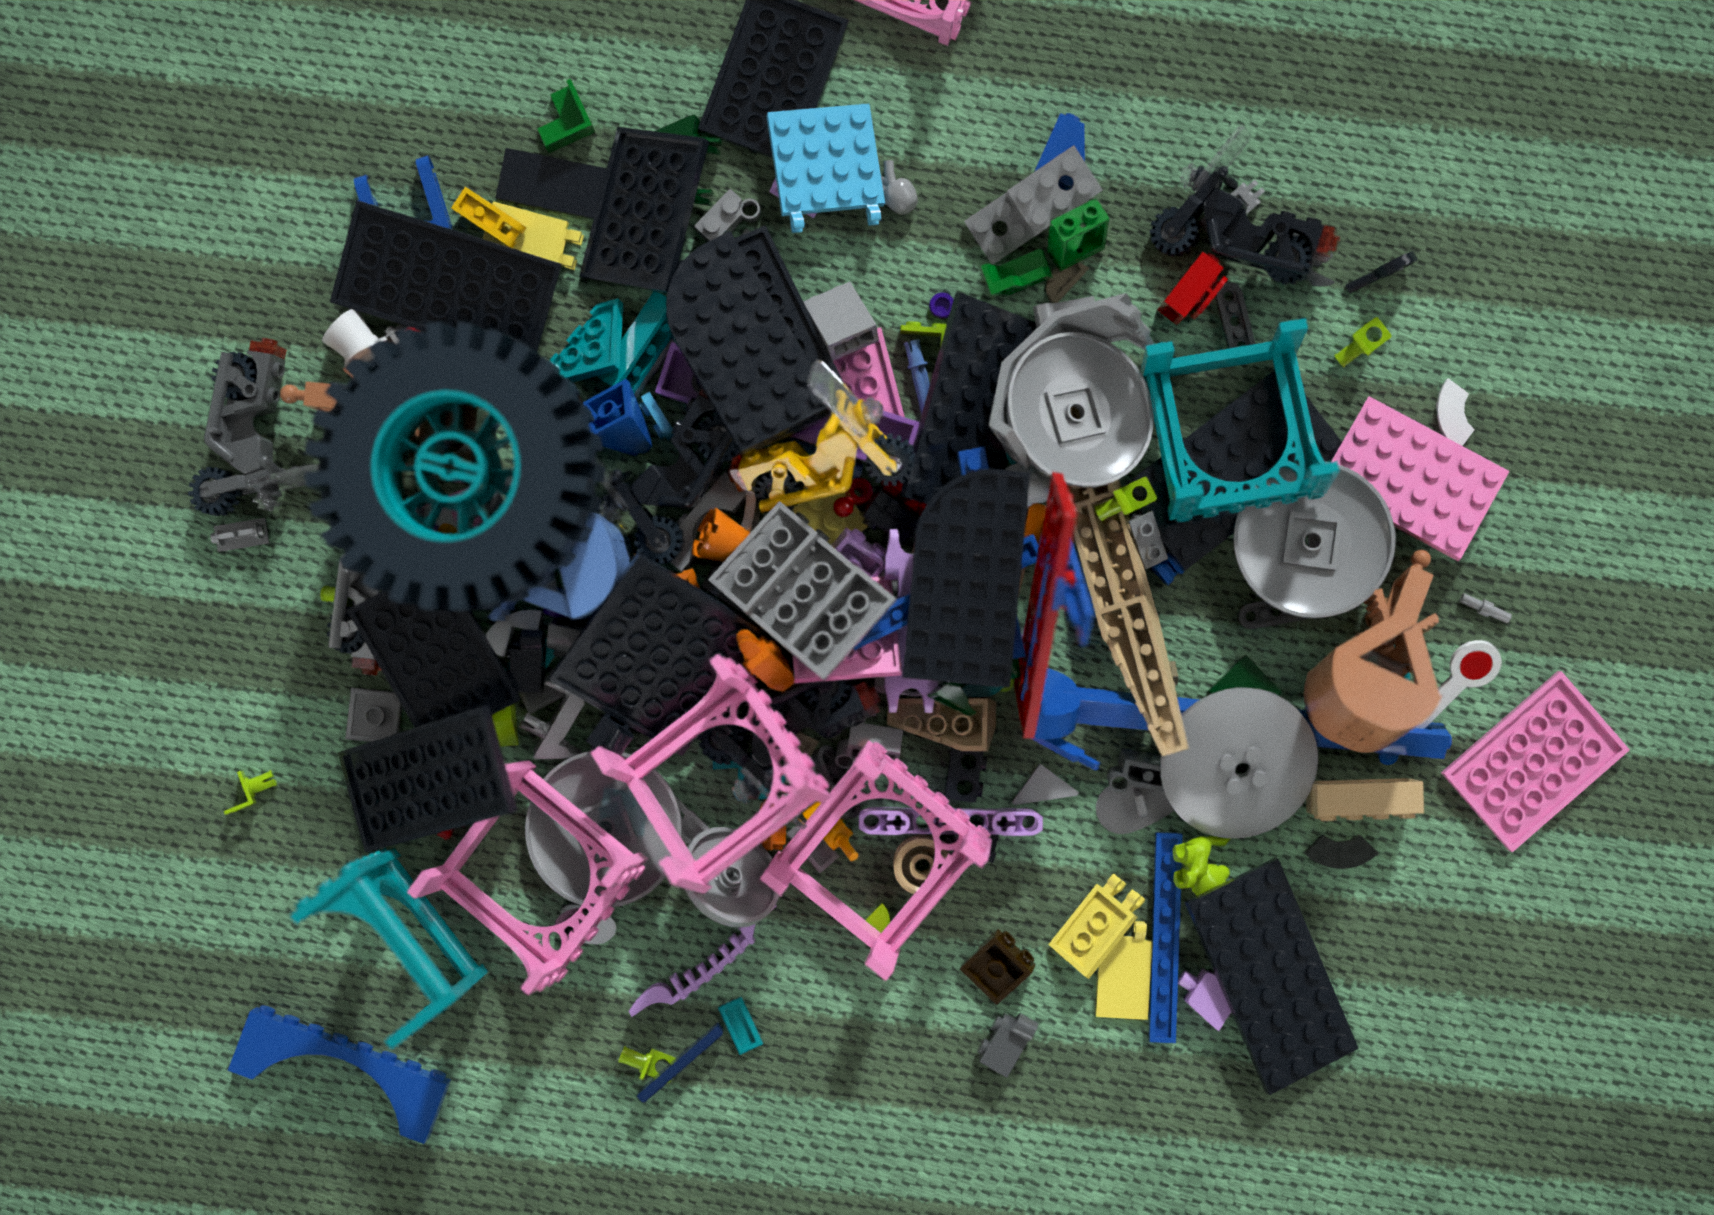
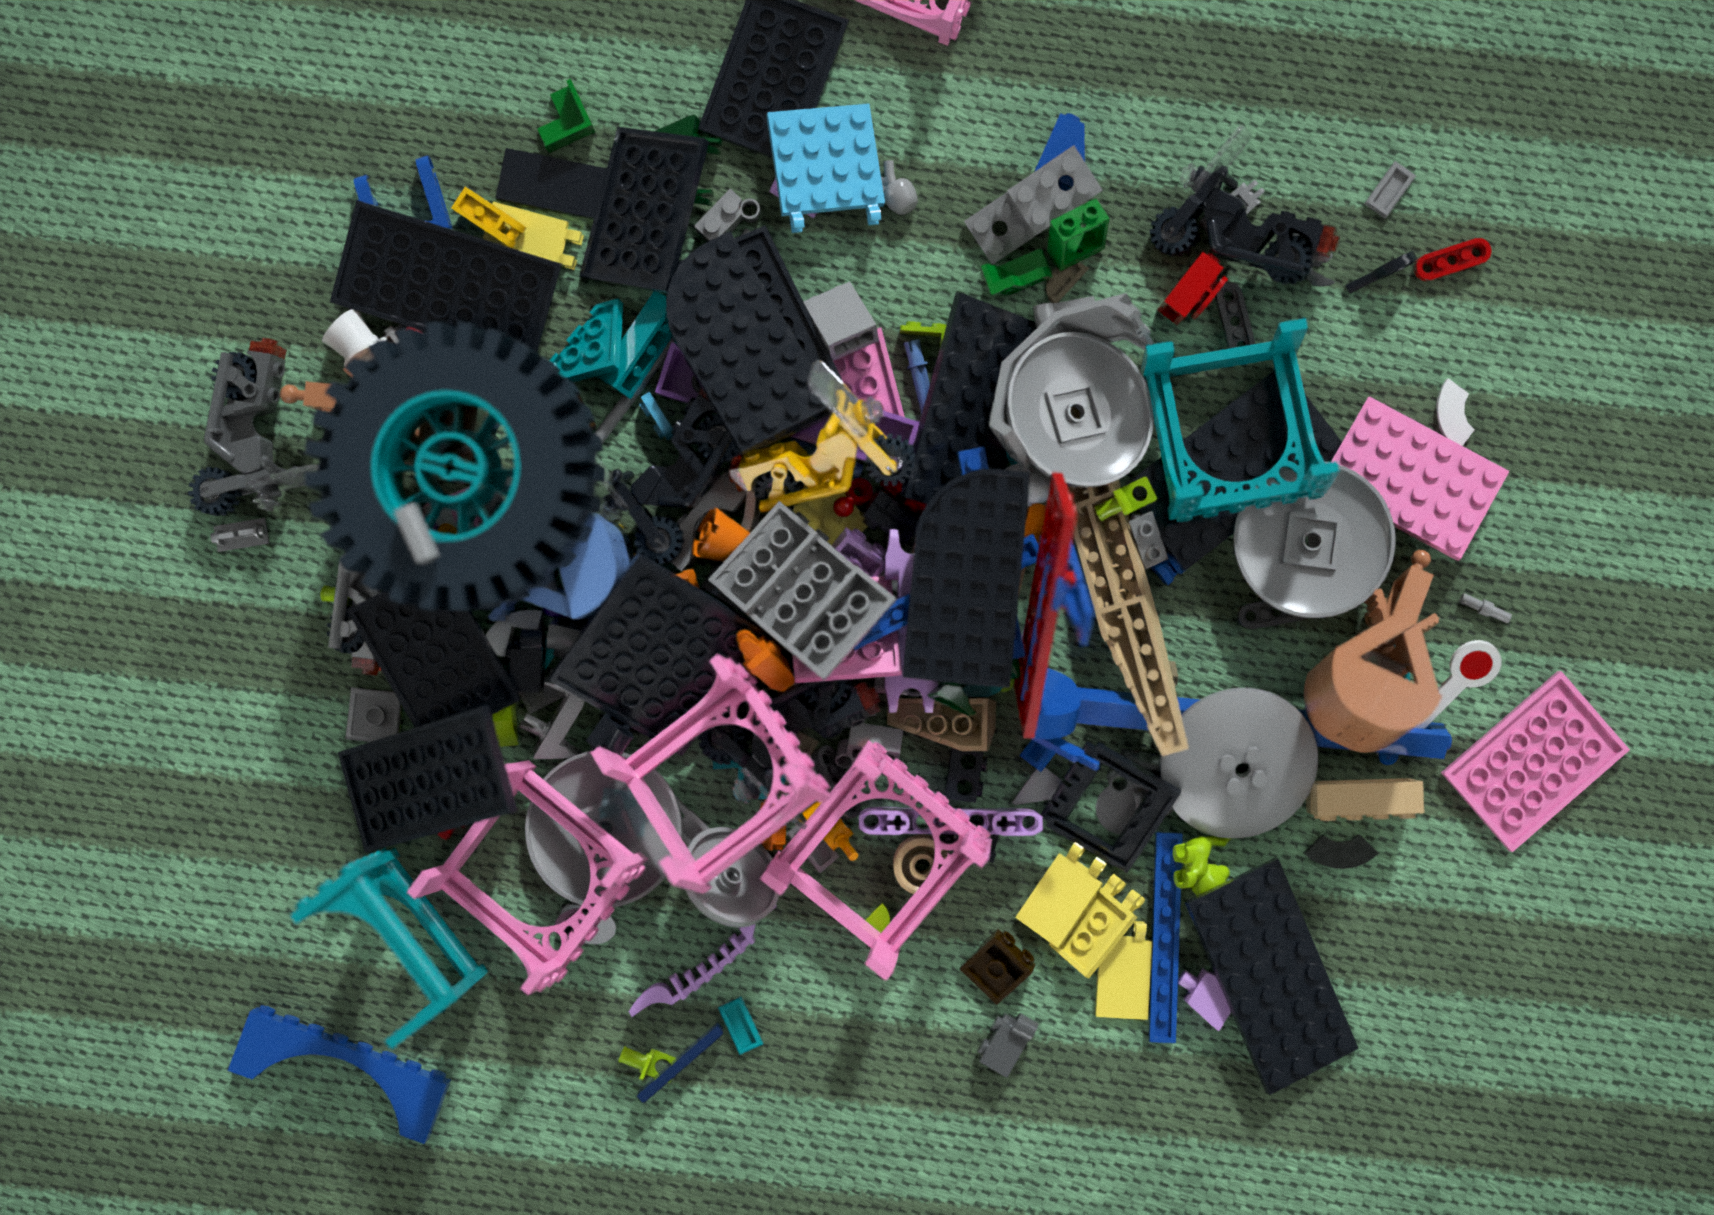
lime bracket [223,770,277,815] -> none
blue slope [583,379,652,456] -> none
dark purple tile [929,292,954,319] -> none
dark green tile [1207,655,1282,696] -> none
lime bracket [1334,317,1392,368] -> none
none -> light grey brick [394,504,440,565]
none -> light yellow tile [1015,842,1107,948]
none -> blue tile [1019,740,1056,772]
none -> black hinge [1040,742,1181,873]
none -> light grey tile [1364,161,1416,219]
none -> red plate [1414,238,1492,281]

